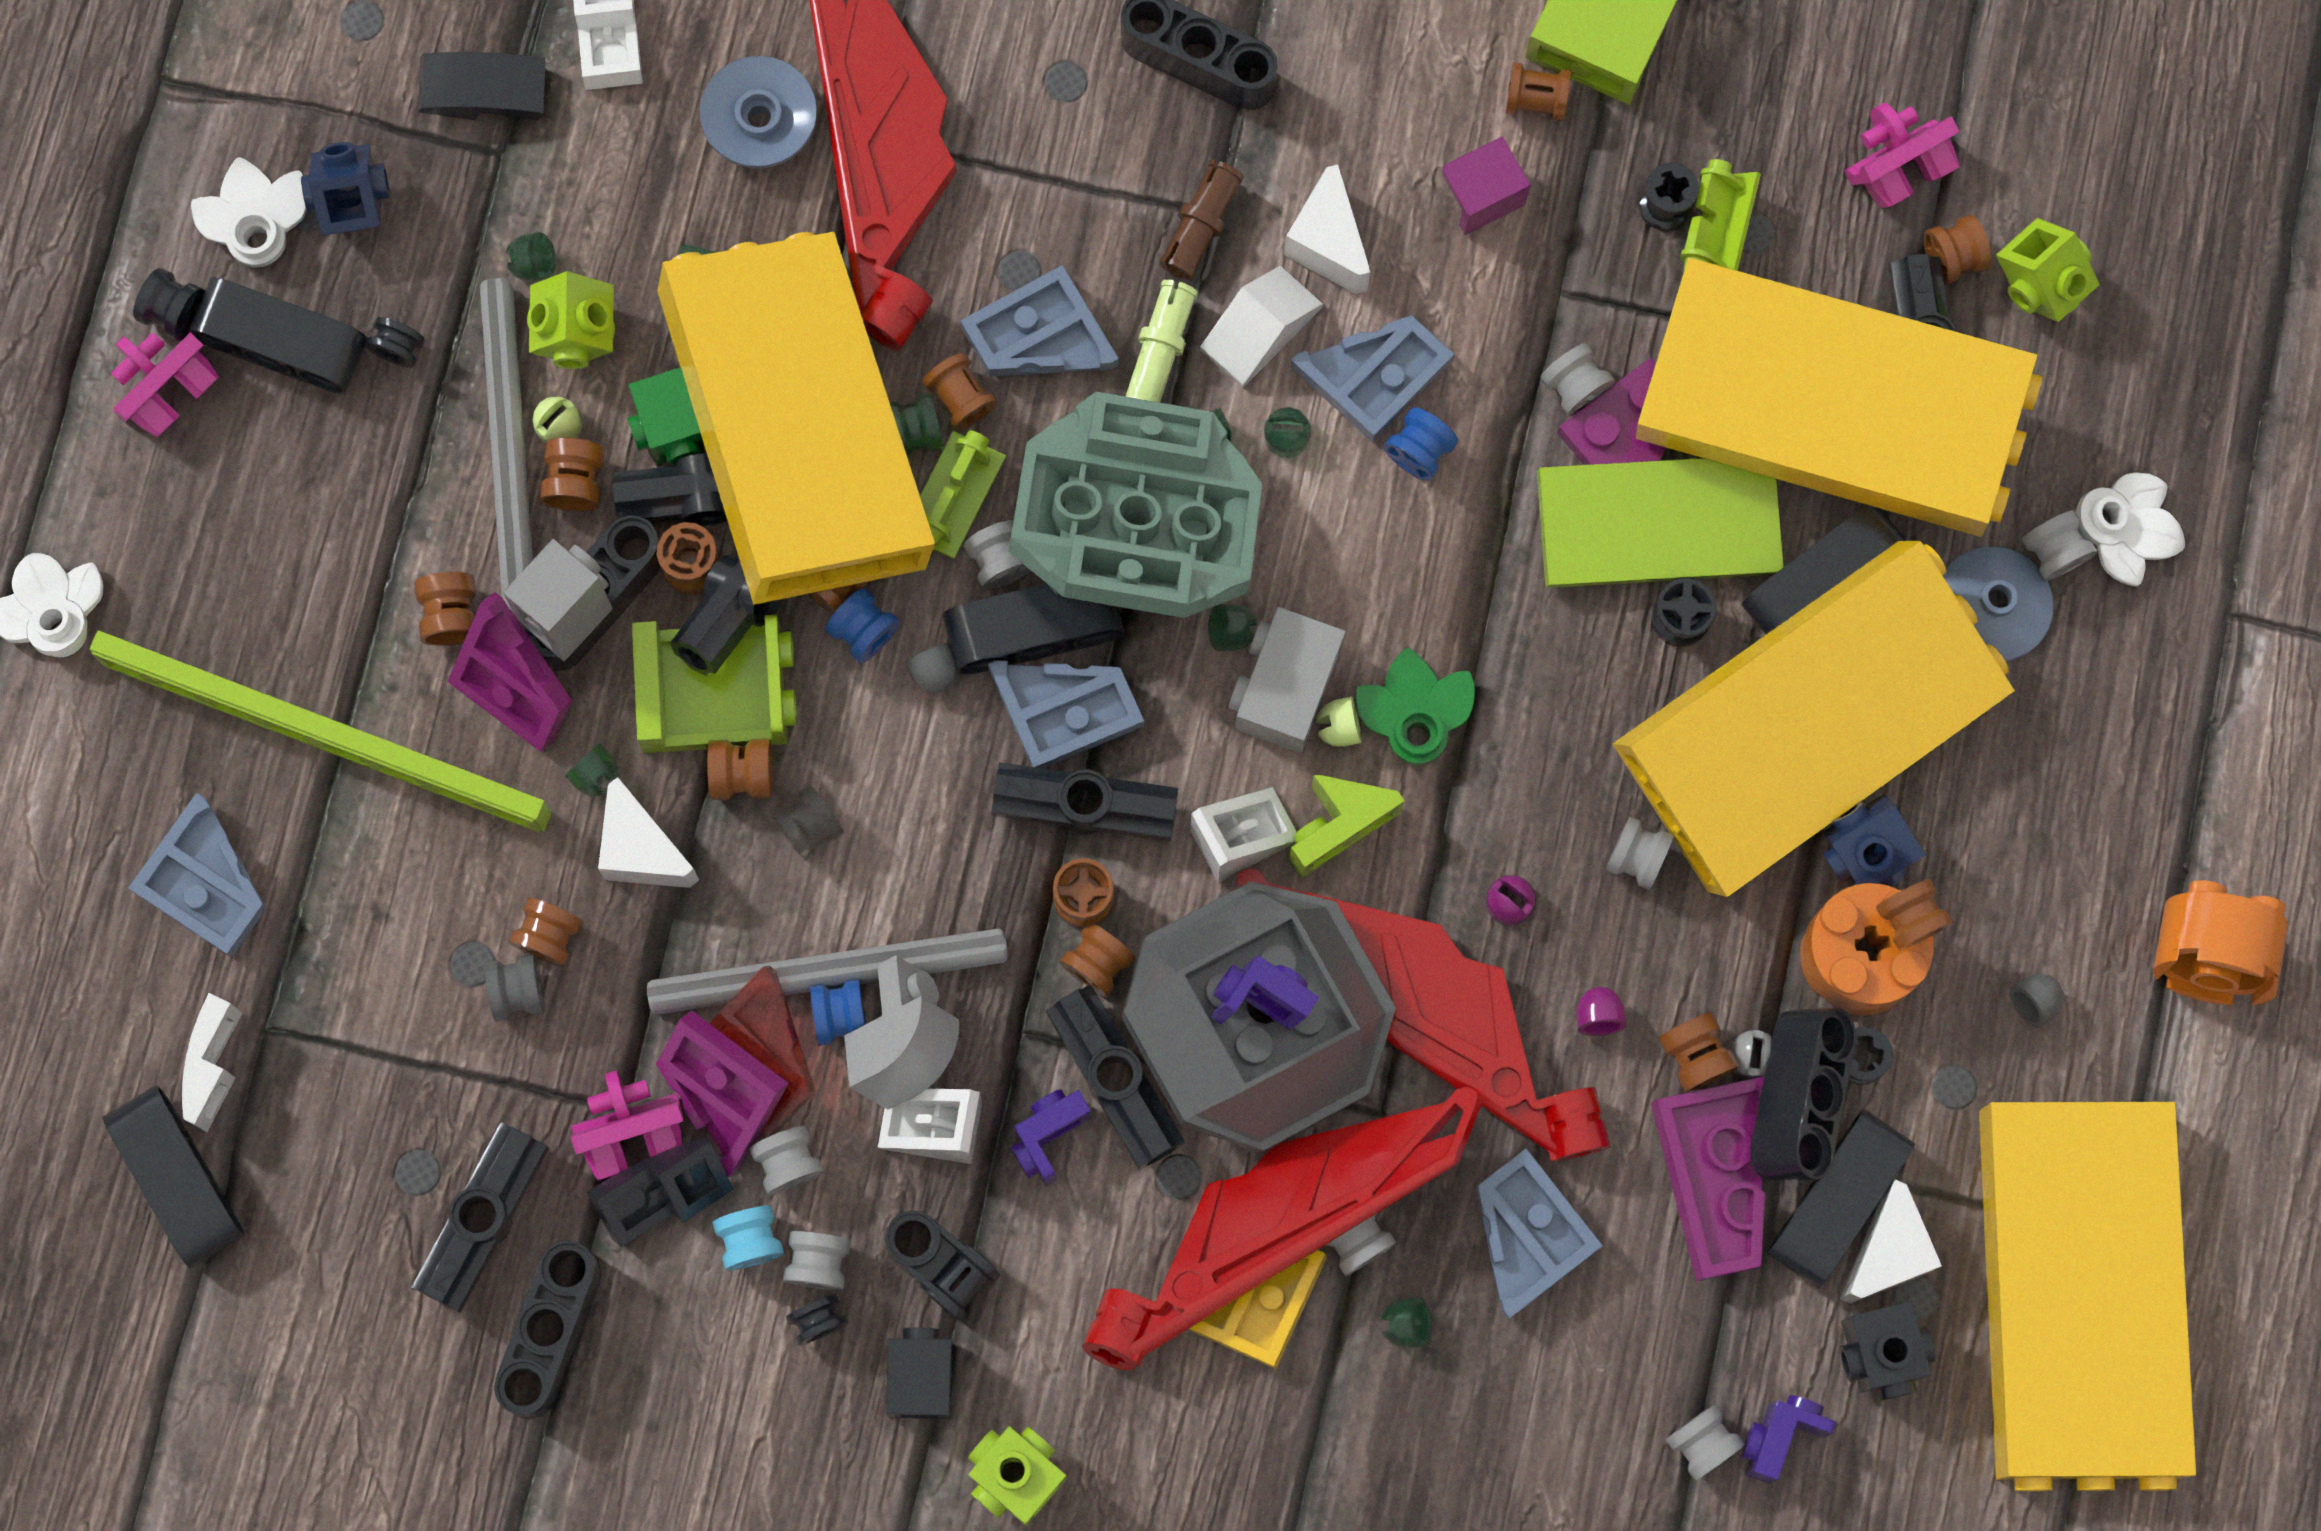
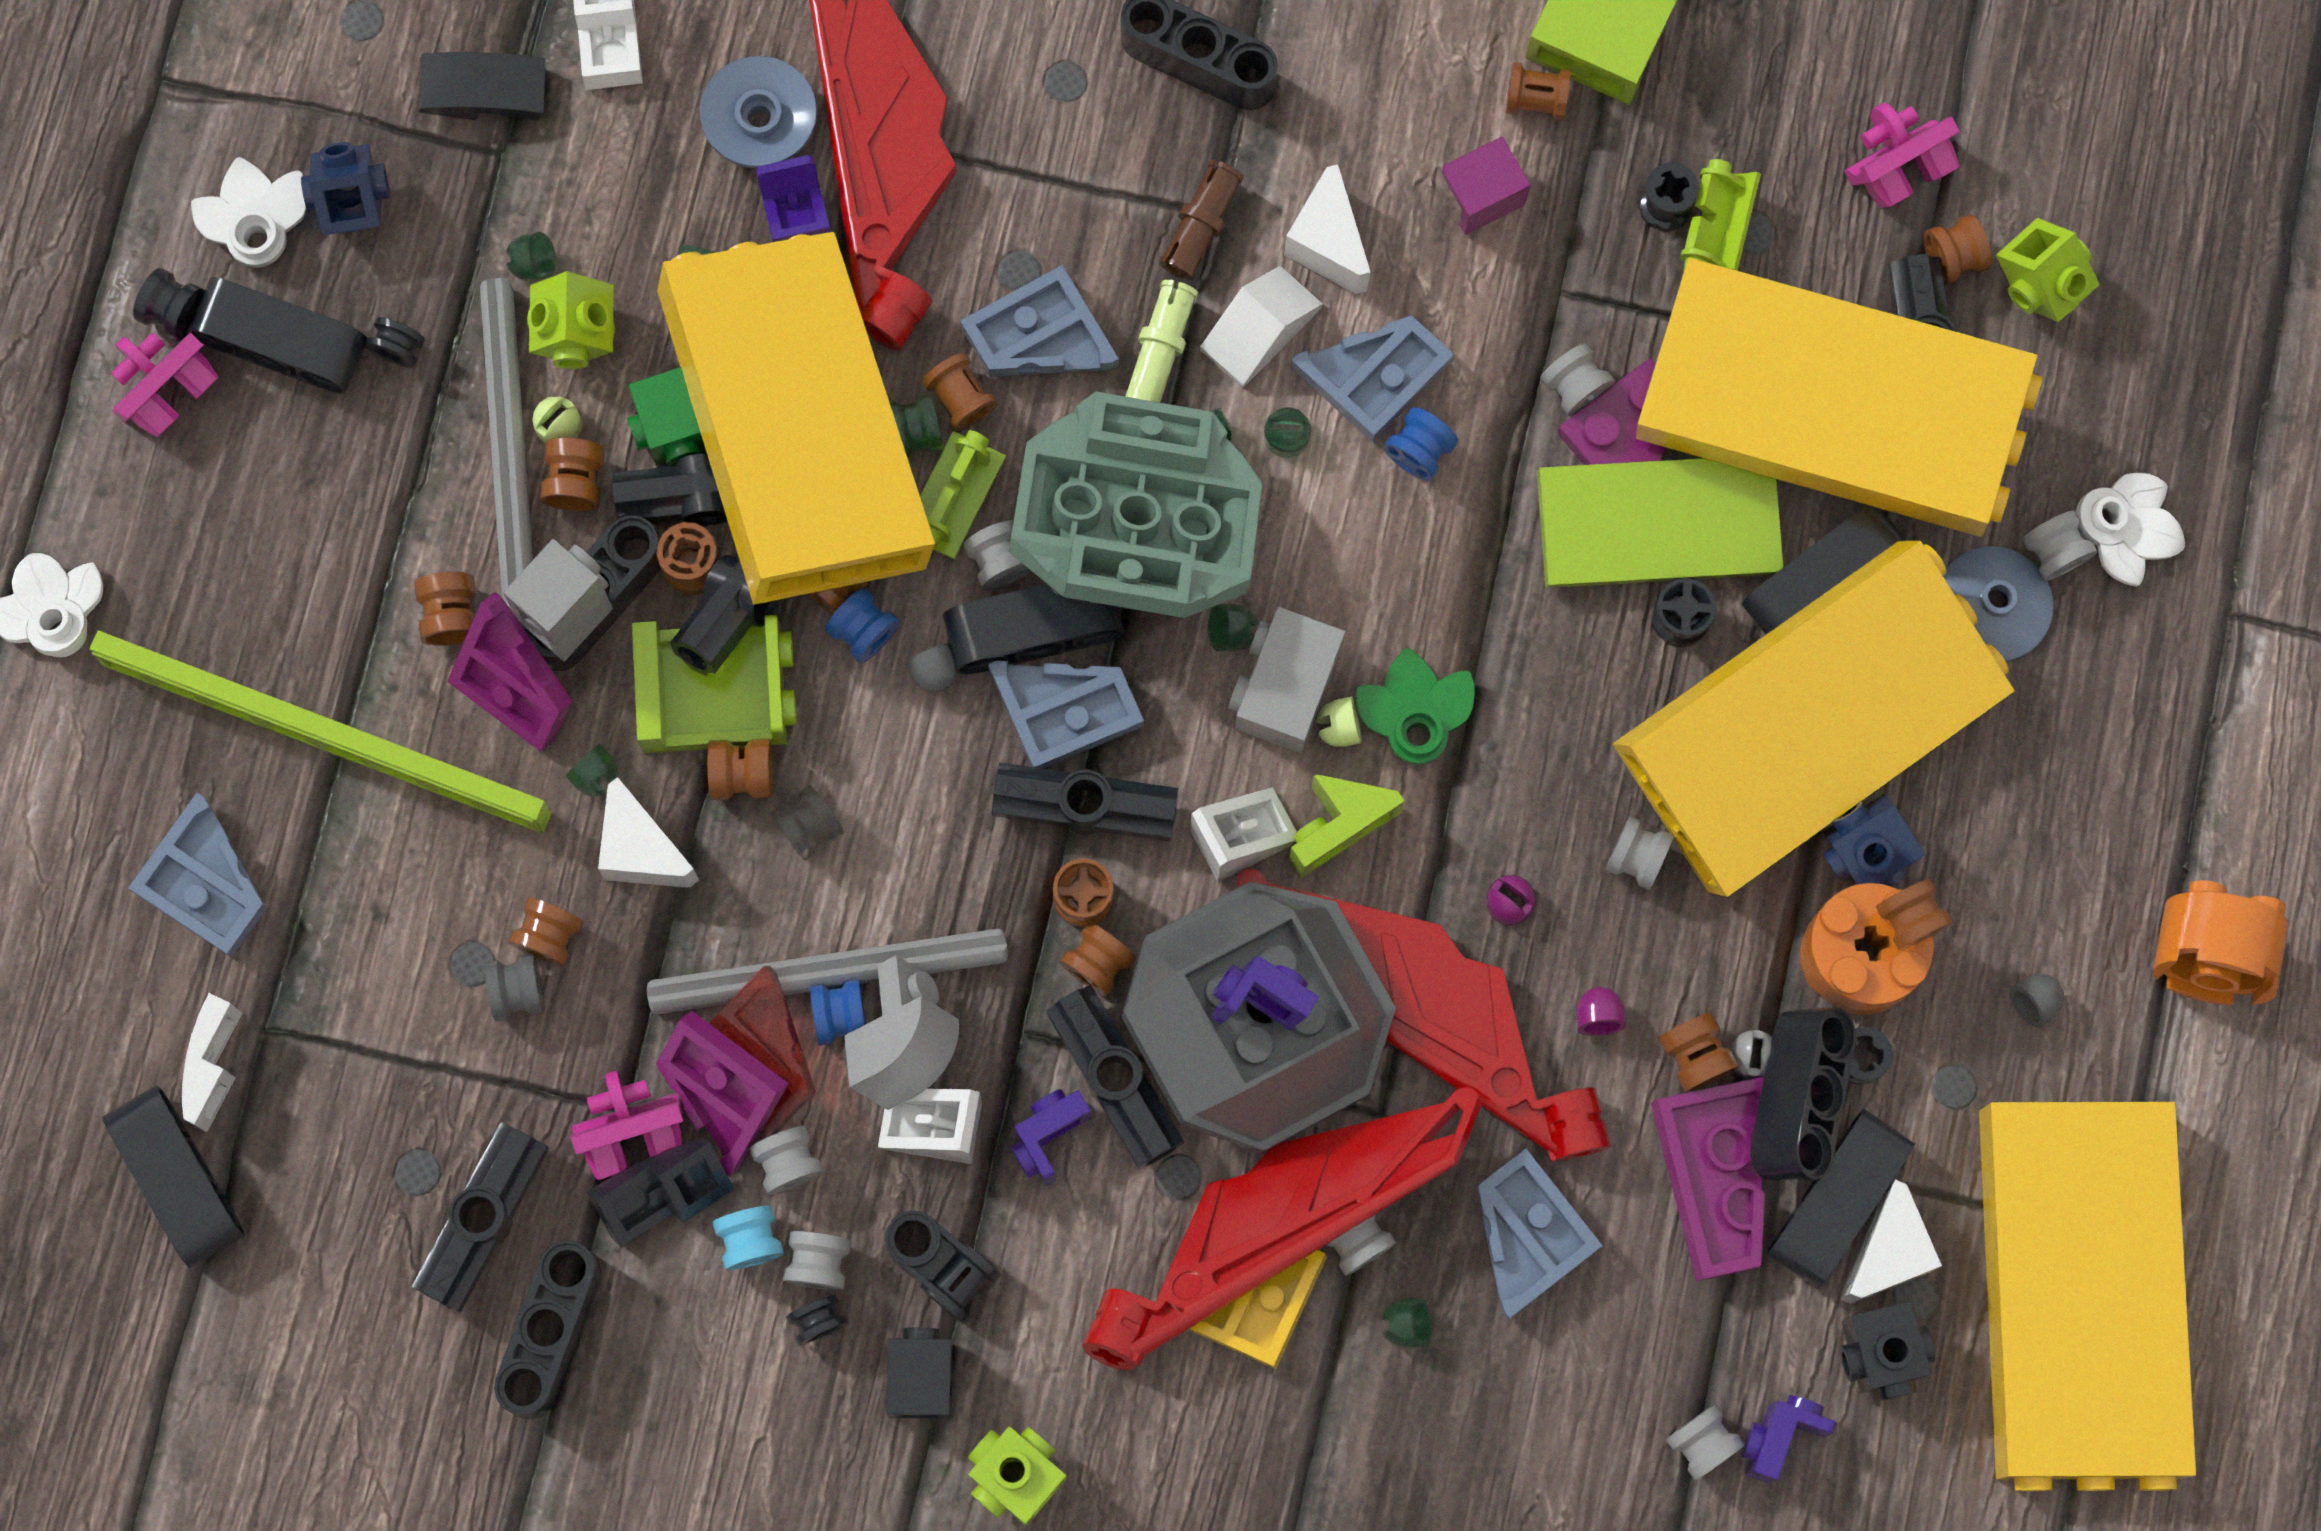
none -> dark purple bracket [756,155,831,242]

